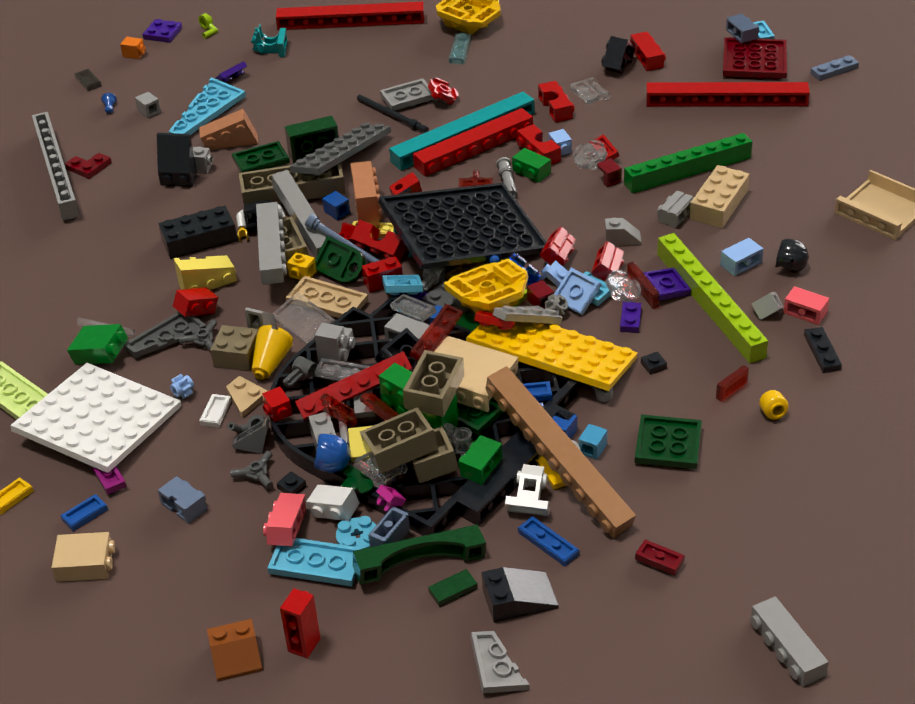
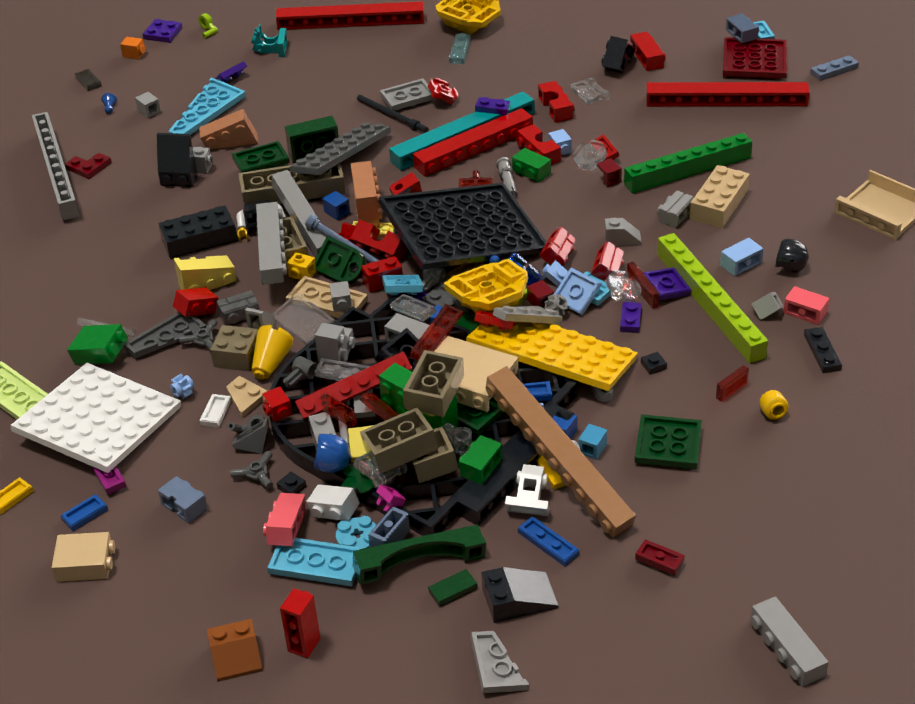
none -> flat silver brick [216,290,259,326]
none -> light grey brick [329,281,352,312]
none -> dark purple plate [475,97,510,115]

